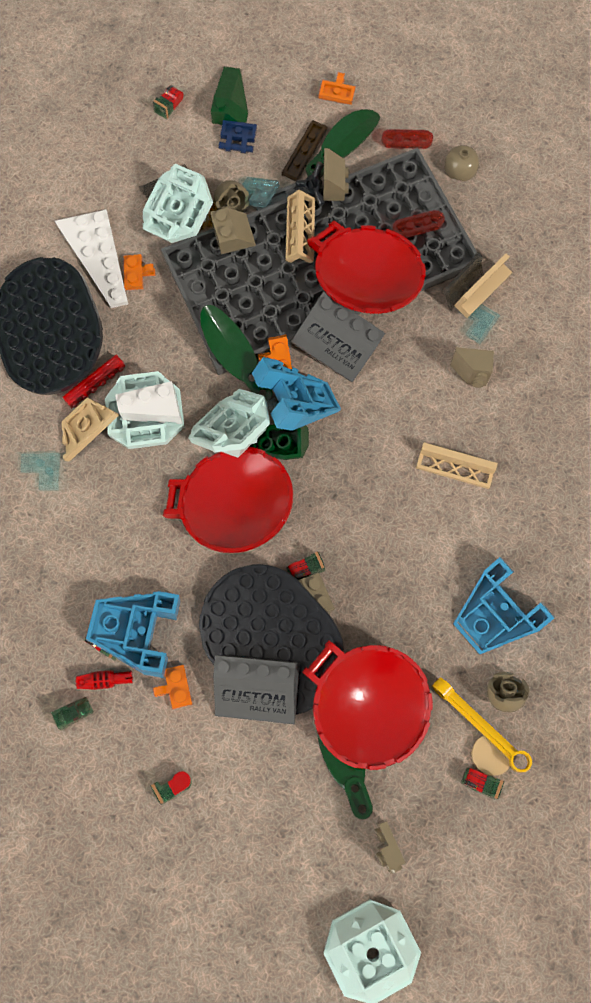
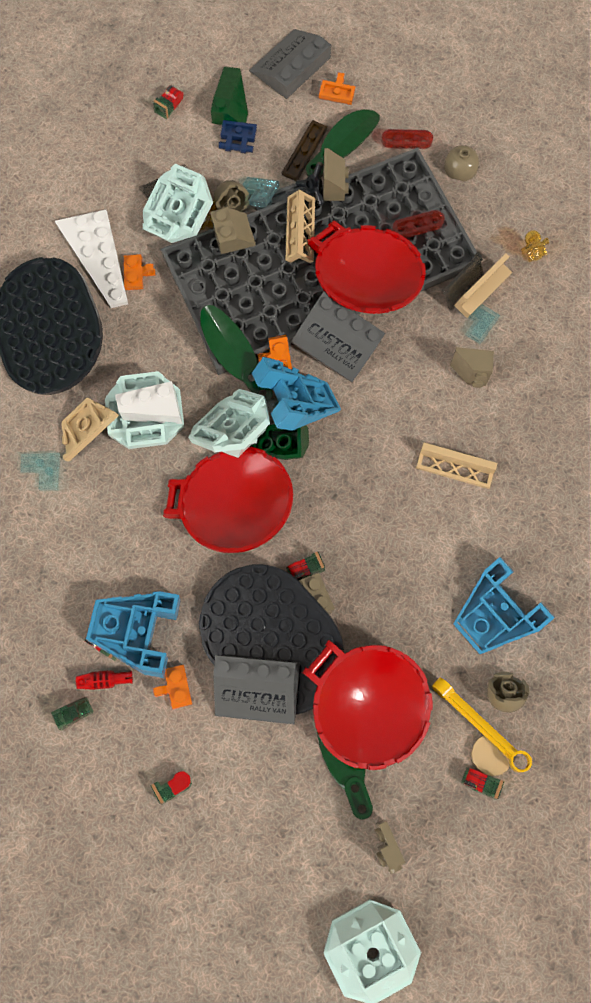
red piece [62,354,125,409] -> none
none -> dark grey slope [249,29,332,99]
none -> clear yellow hips [521,230,549,262]

